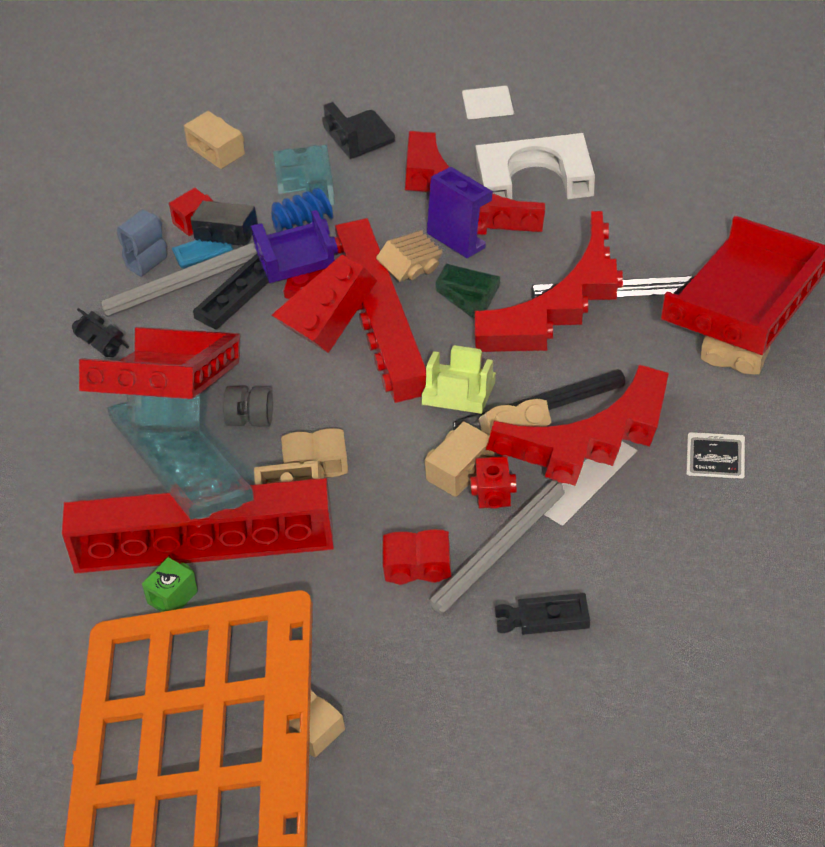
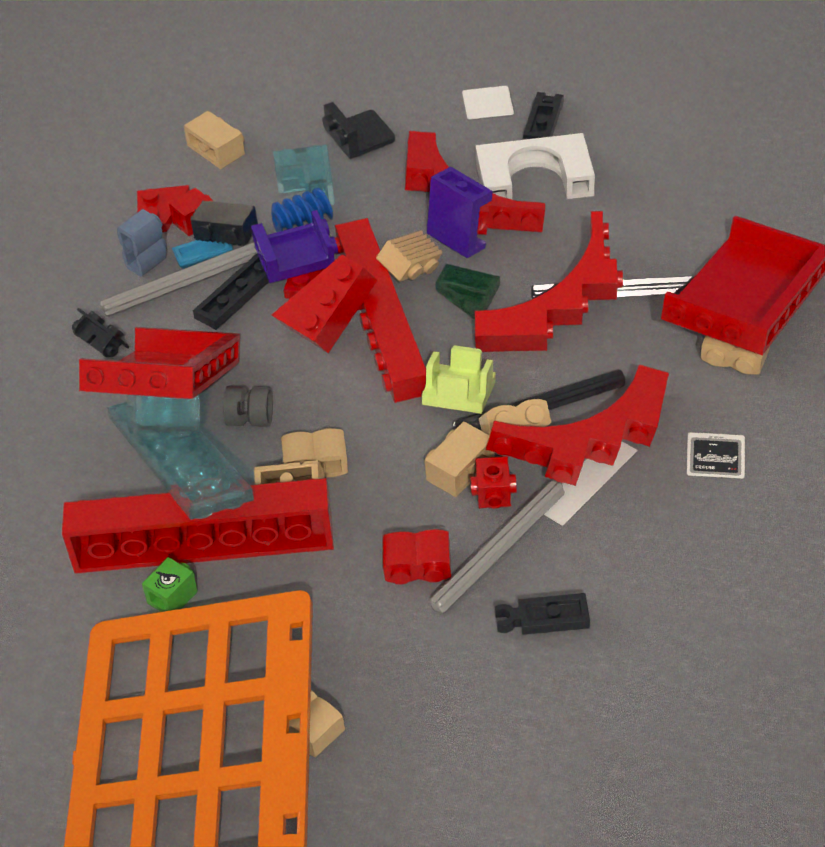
none -> red wing [137,185,190,232]
none -> black plate [523,92,564,140]

